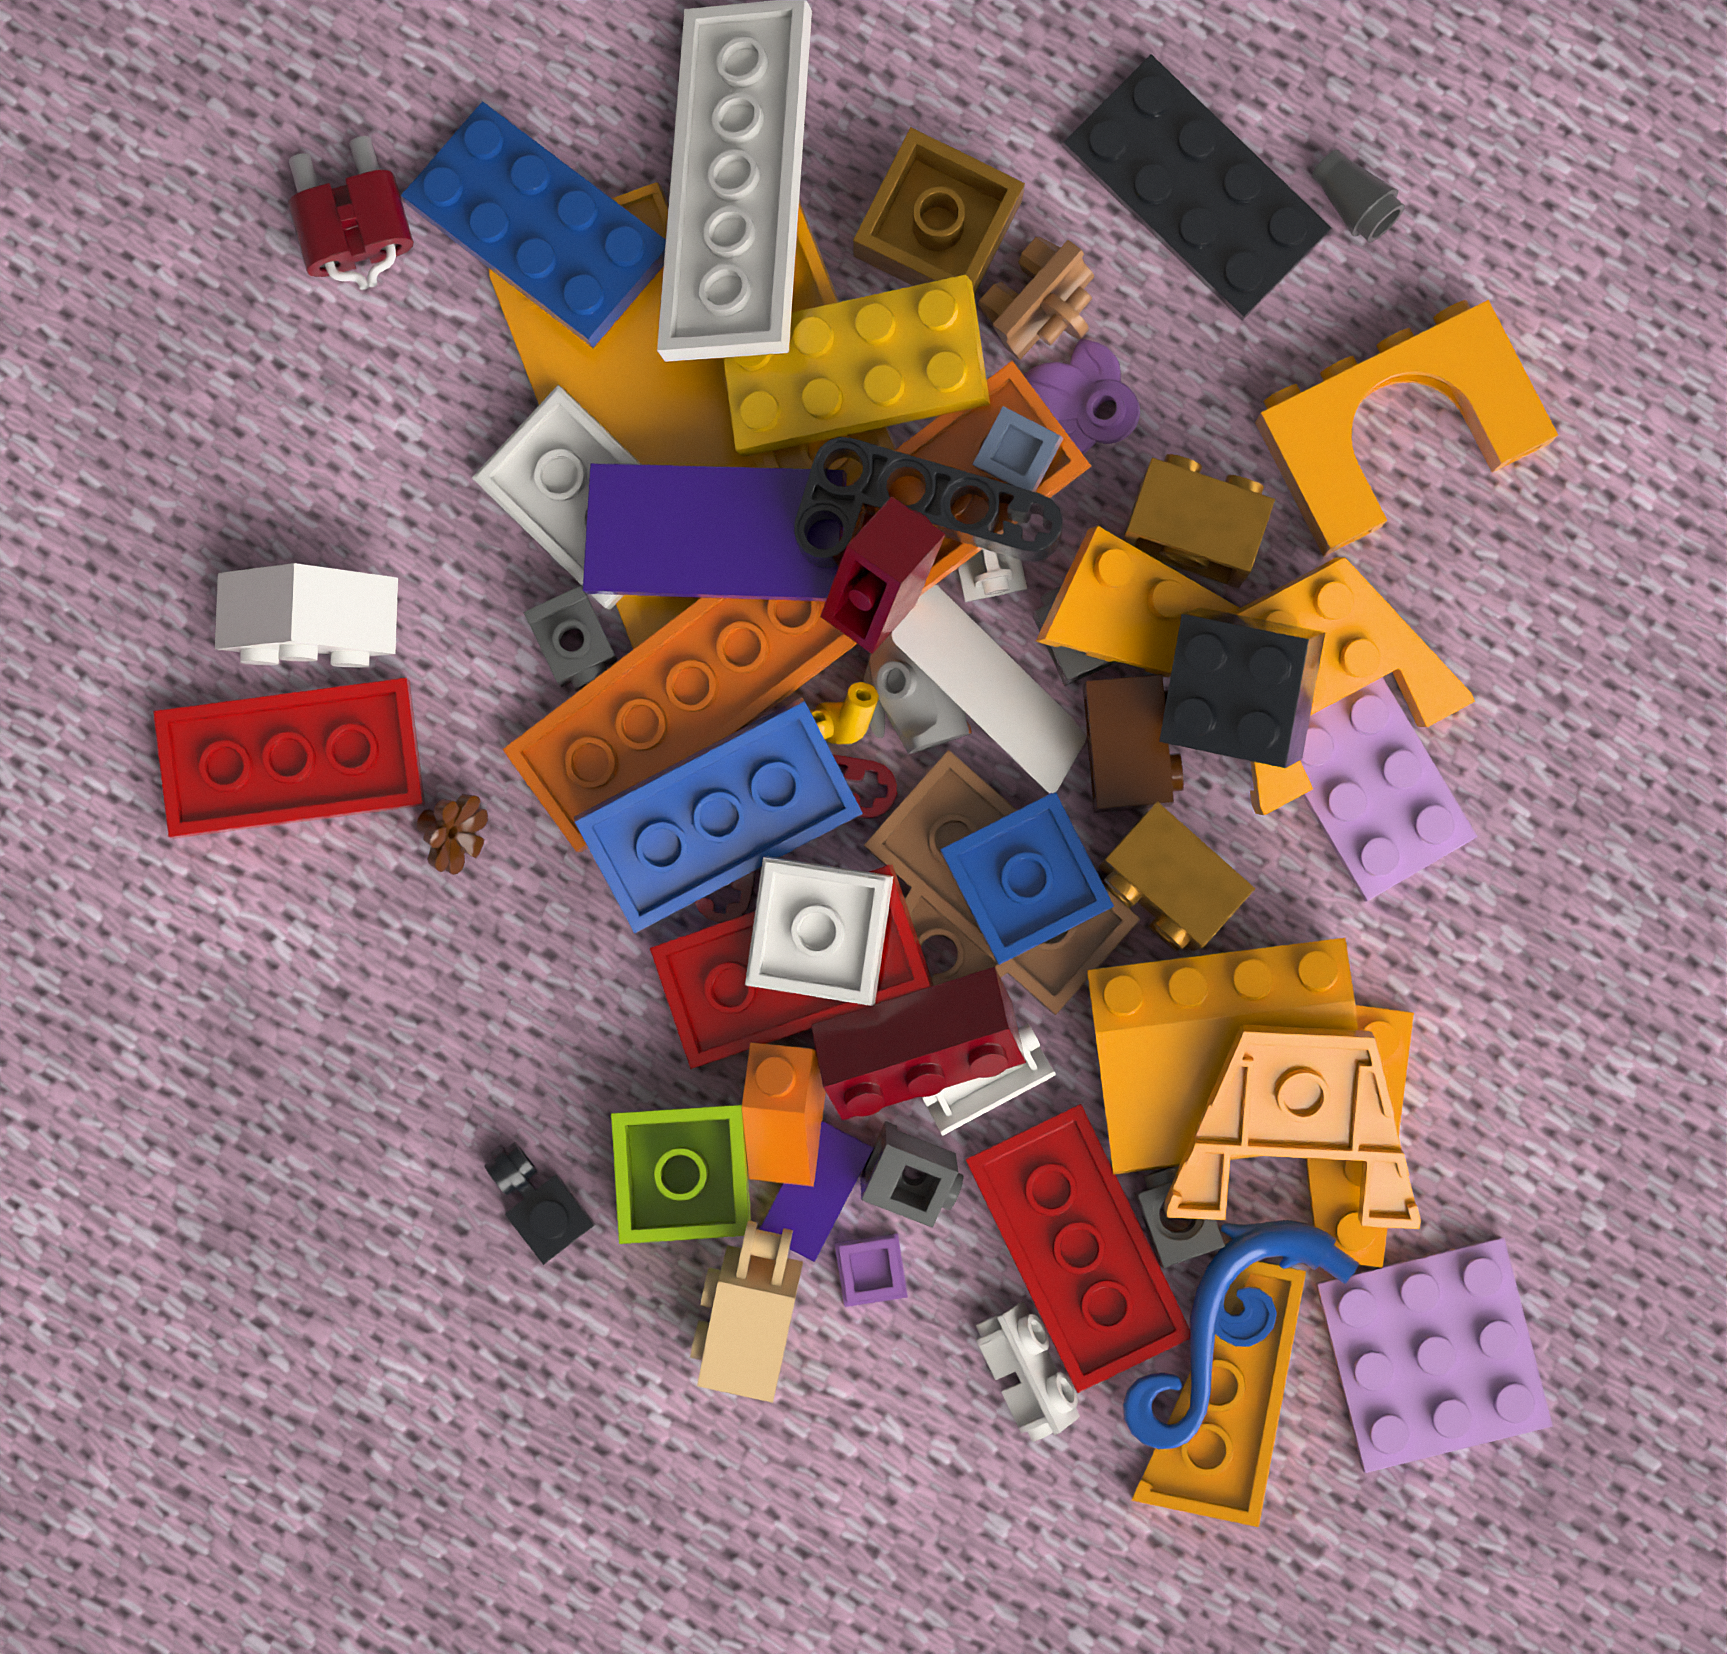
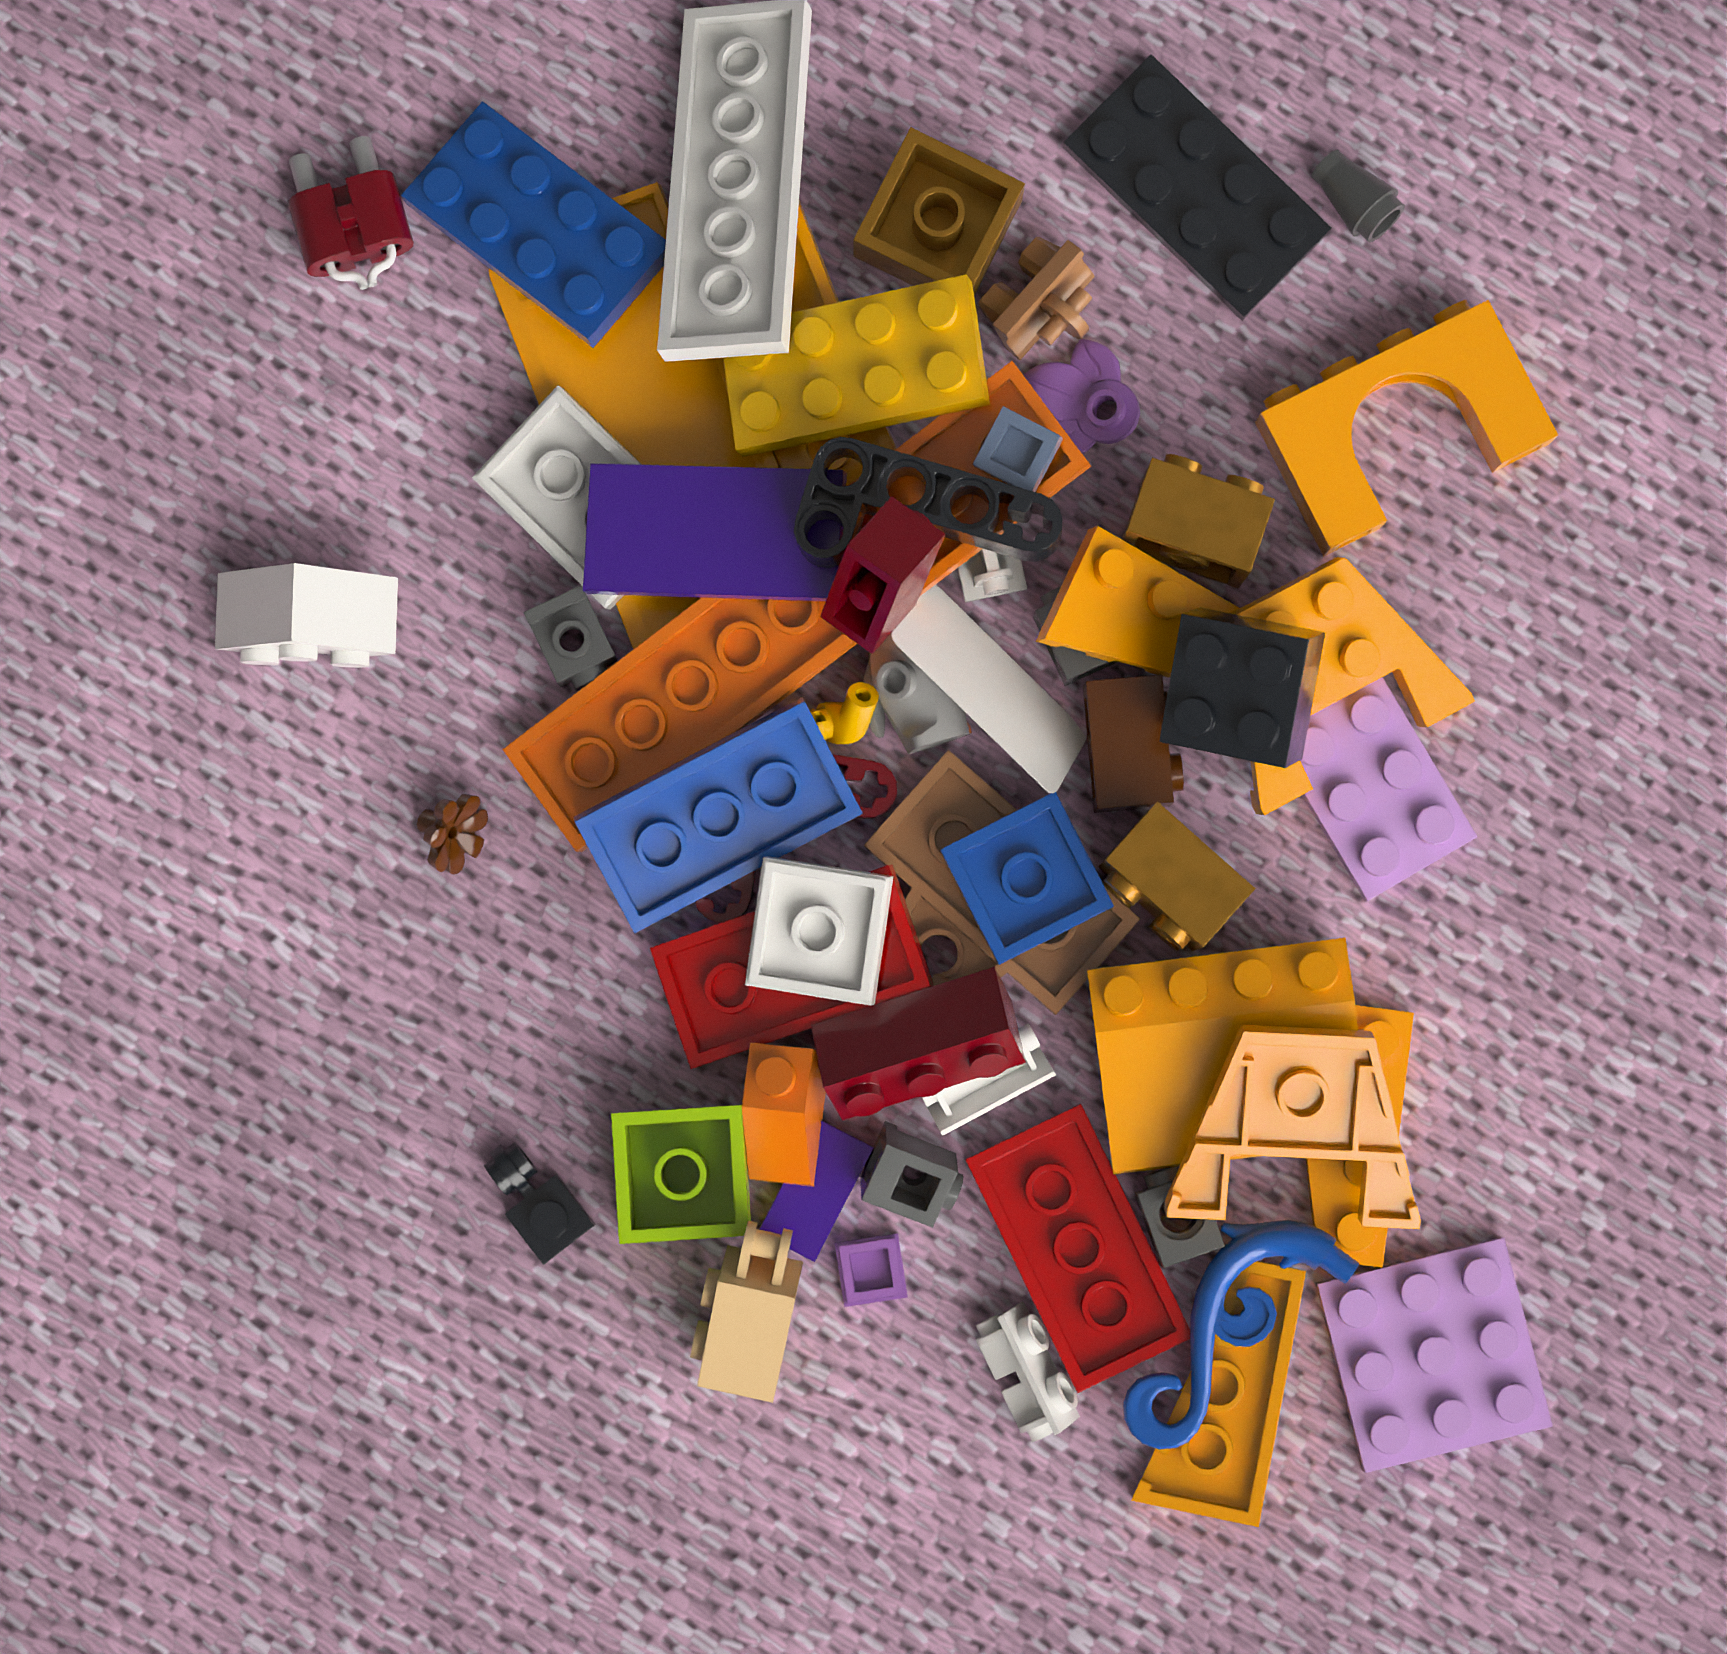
red plate [153,677,425,839] -> none

